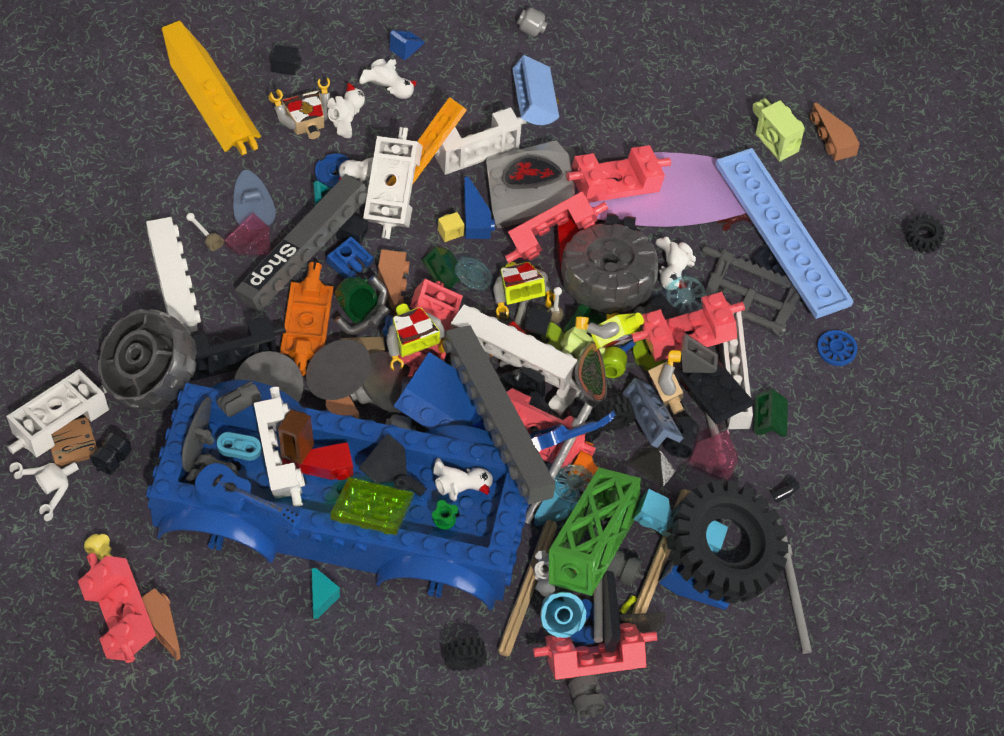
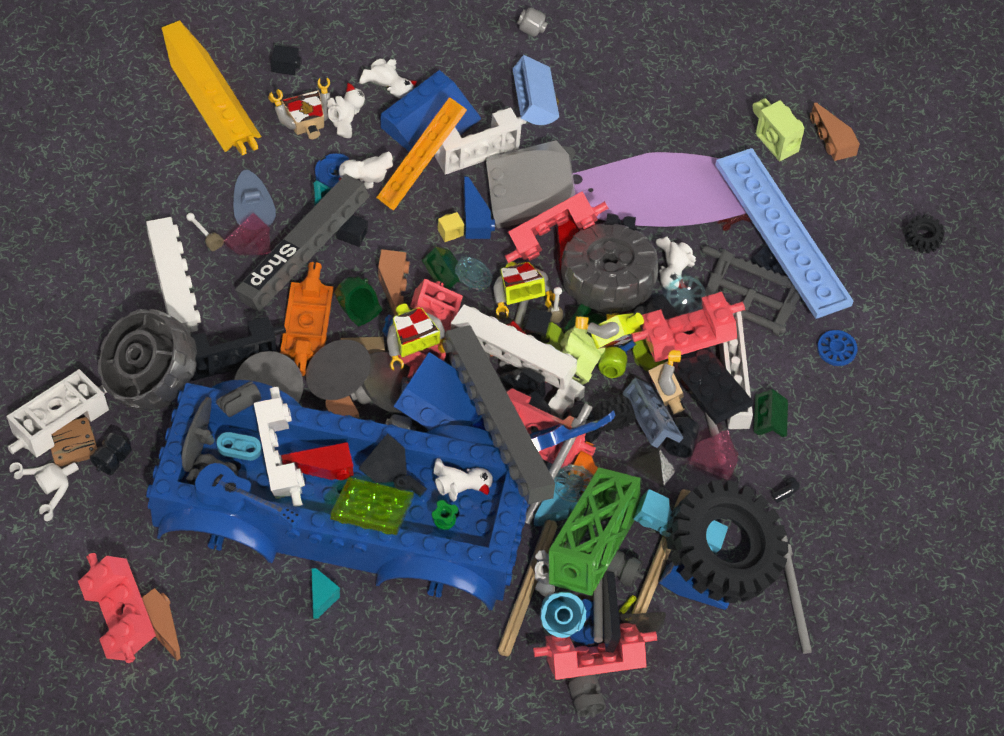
light yellow piece [84,534,113,561] -> none
reddish brown piece [278,409,314,464] -> none
blue brick [326,237,374,279] -> none
flat silver piece [334,275,390,335] -> none
white brick [363,127,423,239] -> none
blue slope [390,30,425,60] -> none
black tyre [444,636,487,671] -> none
shield [503,155,564,189] -> none
coral brick [566,145,671,202] -> none
shield [575,342,607,403] -> none
dark grey slope [681,334,718,373] -> none
none -> blue slope [381,70,481,152]

